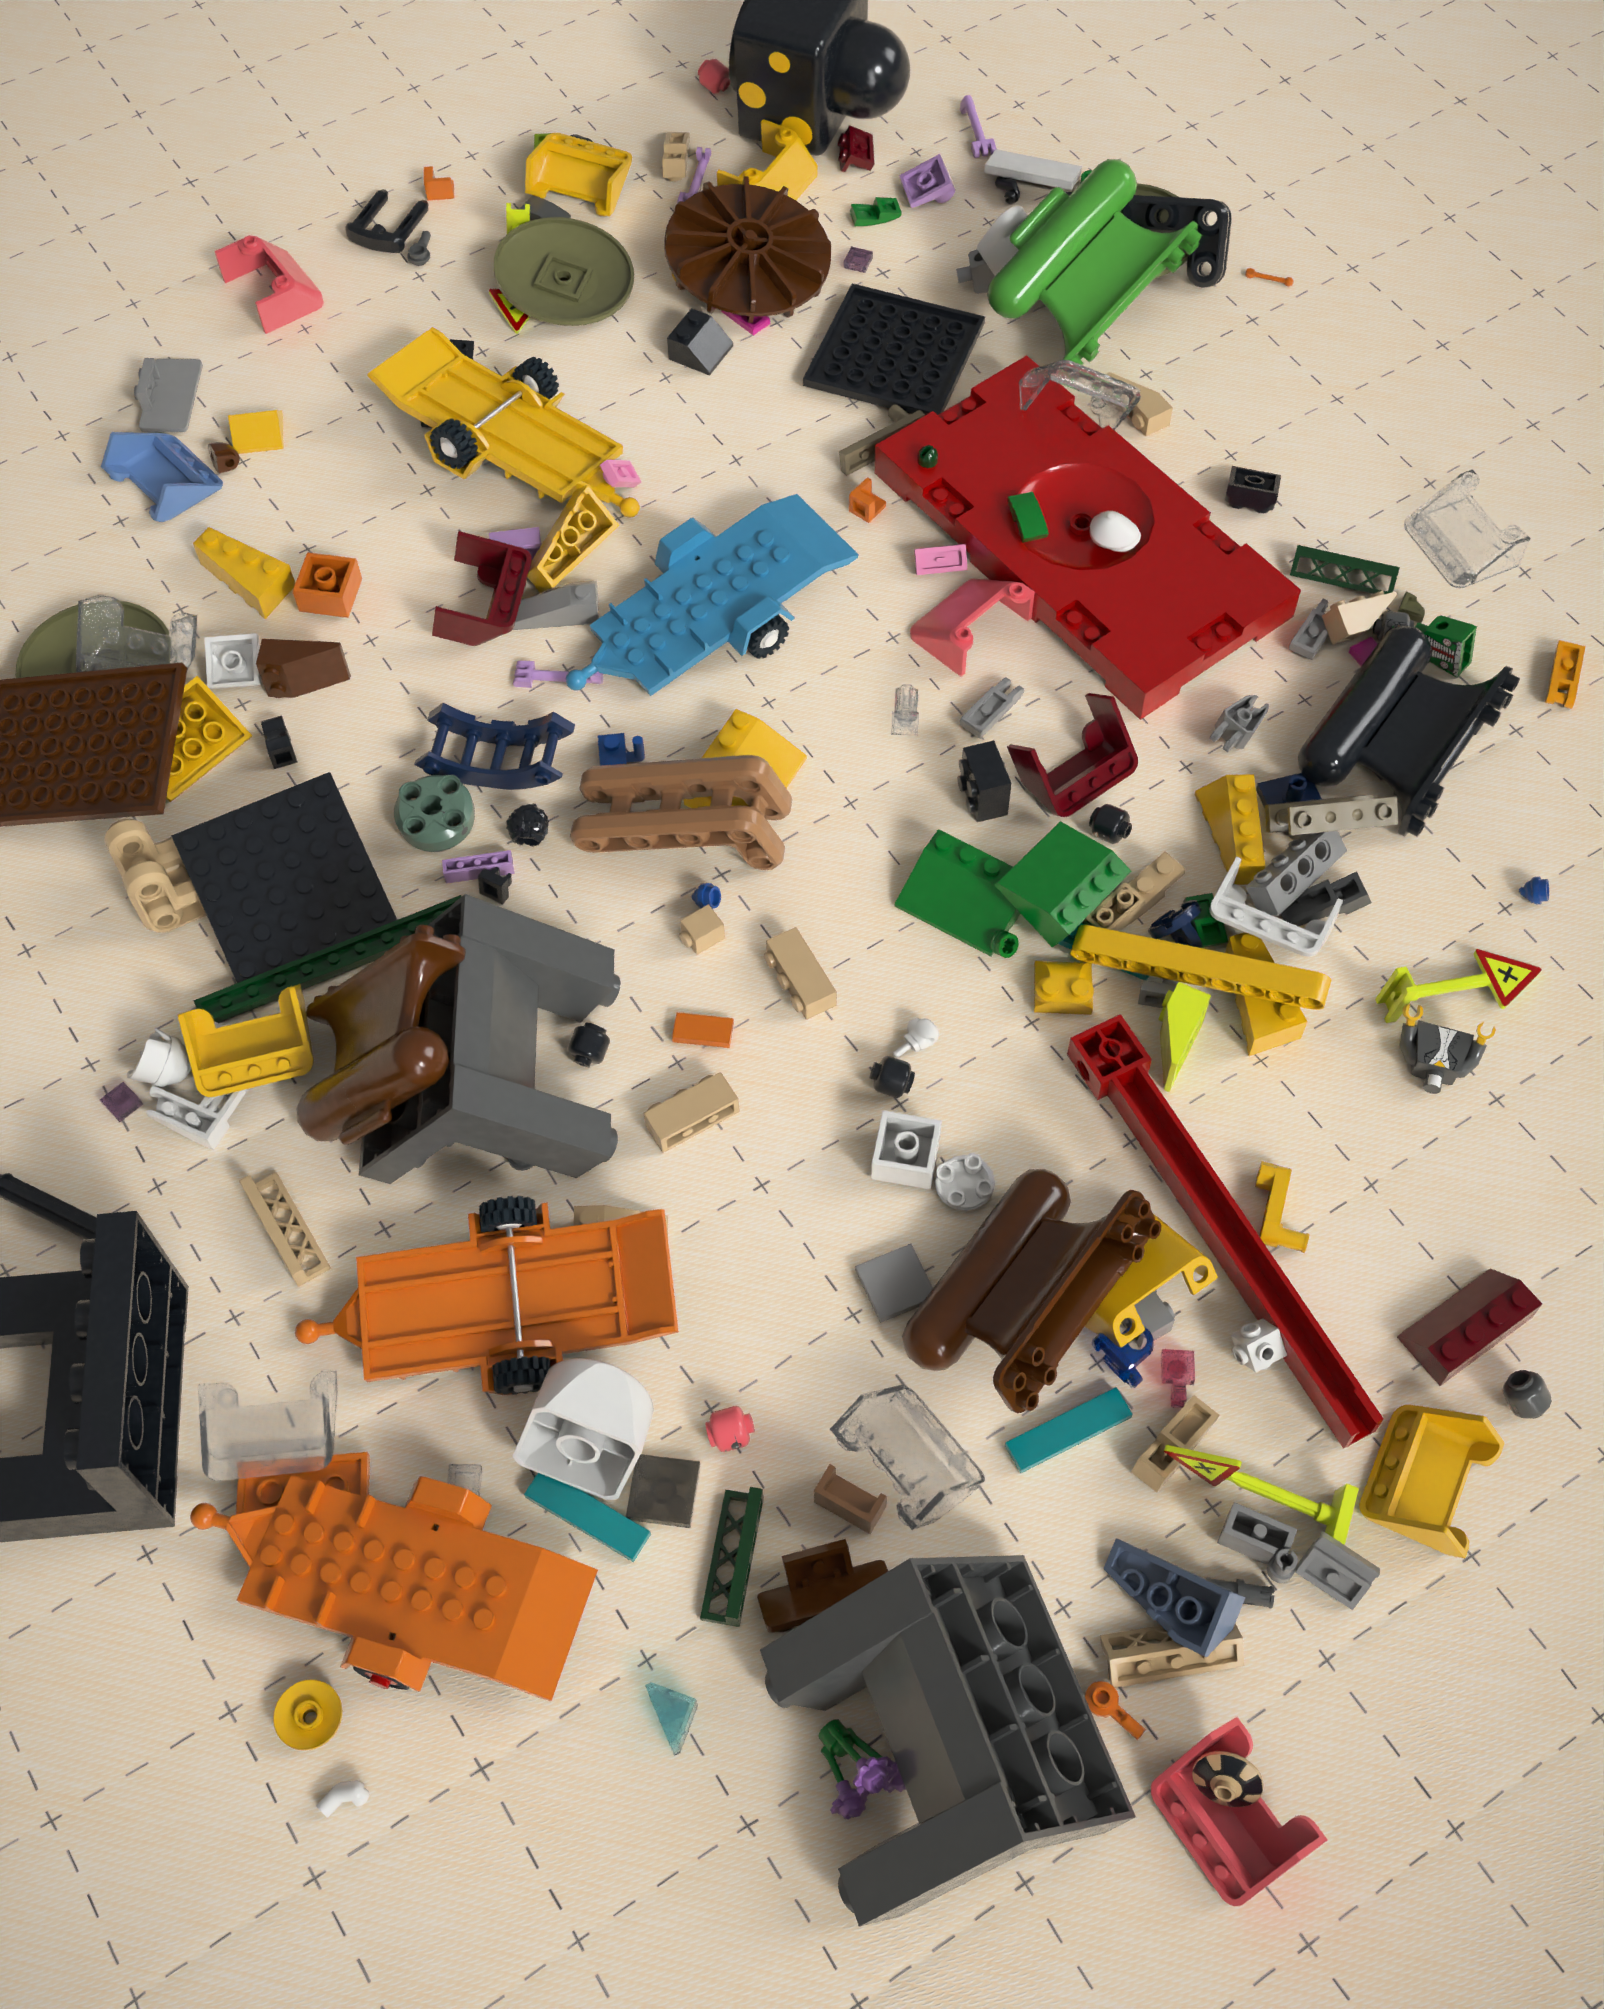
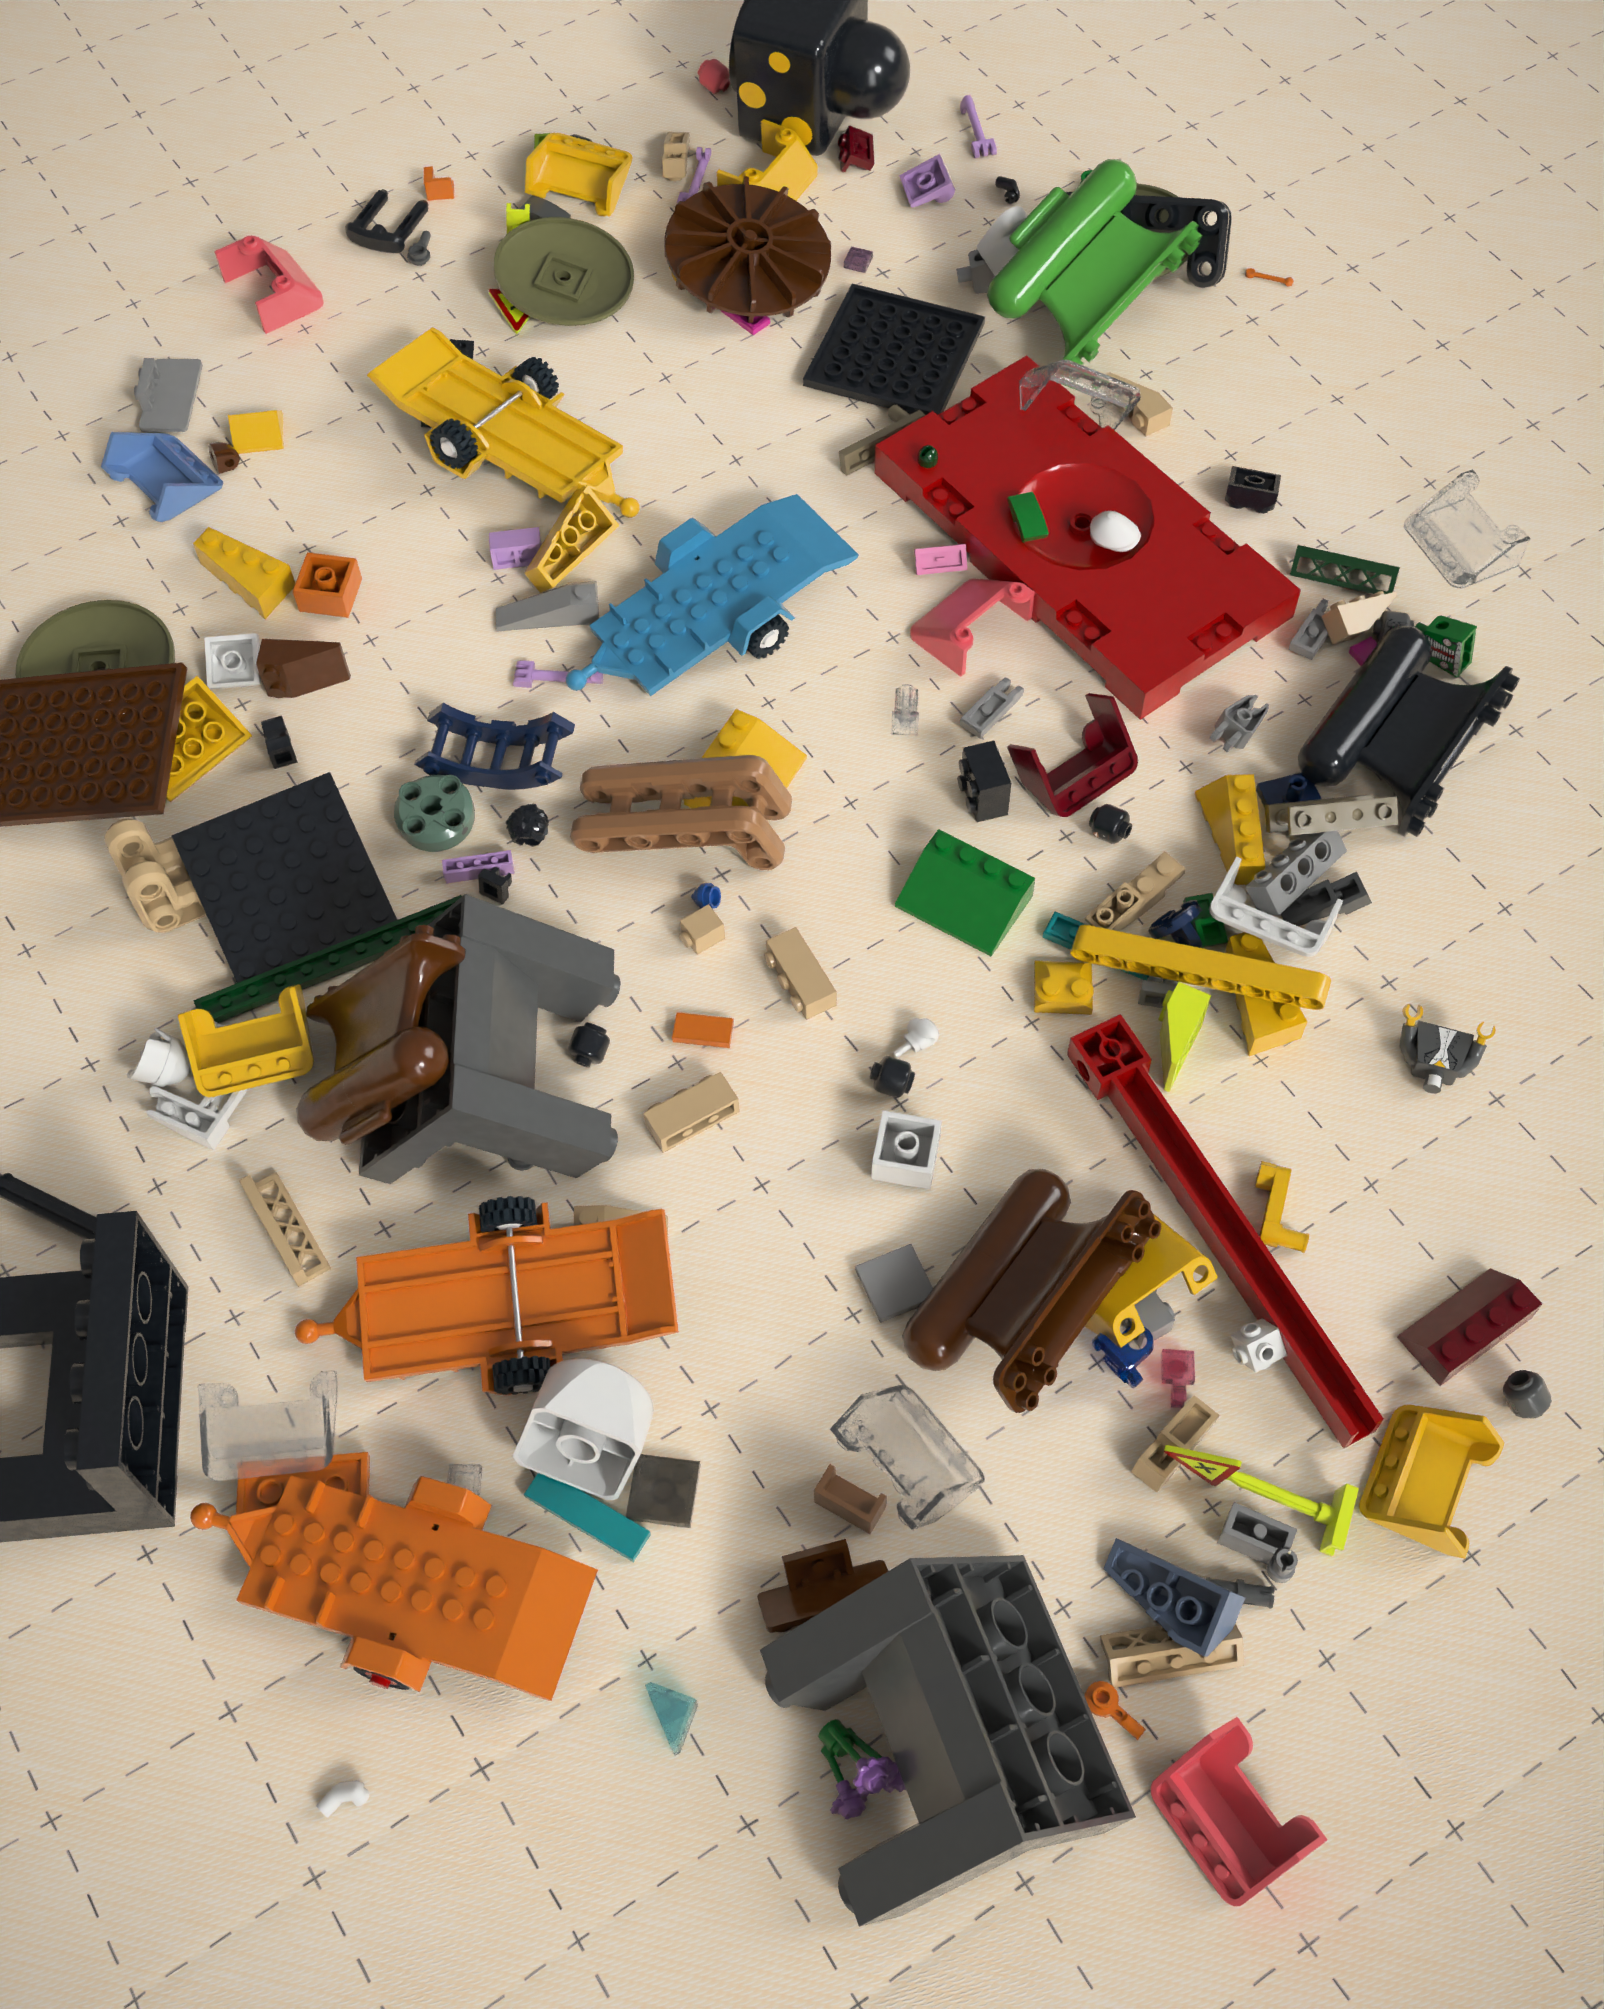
clear windscreen [76,594,197,672] -> none
clear purple tile [100,1082,143,1123] -> none
yellow dish [273,1679,343,1751] -> none
dark red windscreen [432,531,532,646] -> none
blue plate [598,733,645,766] -> none
bright pink plate [600,460,641,488] -> none
black slope [667,308,733,376] -> none
dark green fence [700,1487,764,1627] -> none
coral head [705,1406,755,1452] -> none
orange panel [849,477,886,523] -> none
green slope [850,197,902,226] -> none
white dish [935,1153,995,1211] -> none
white tile [984,149,1082,190] -> none
green bush [990,930,1019,958] -> none
green slope [995,821,1131,948] -> none
teal tile [1005,1387,1133,1474] -> none
dish [1192,1751,1264,1807] -> none
light grey plate [1295,1531,1380,1610] -> none
neon yellow piece [1375,949,1542,1023] -> none
olive tile [1398,591,1425,623] -> none
blue plate [1519,876,1549,905] -> none
light orange plate [1545,640,1586,709] -> none

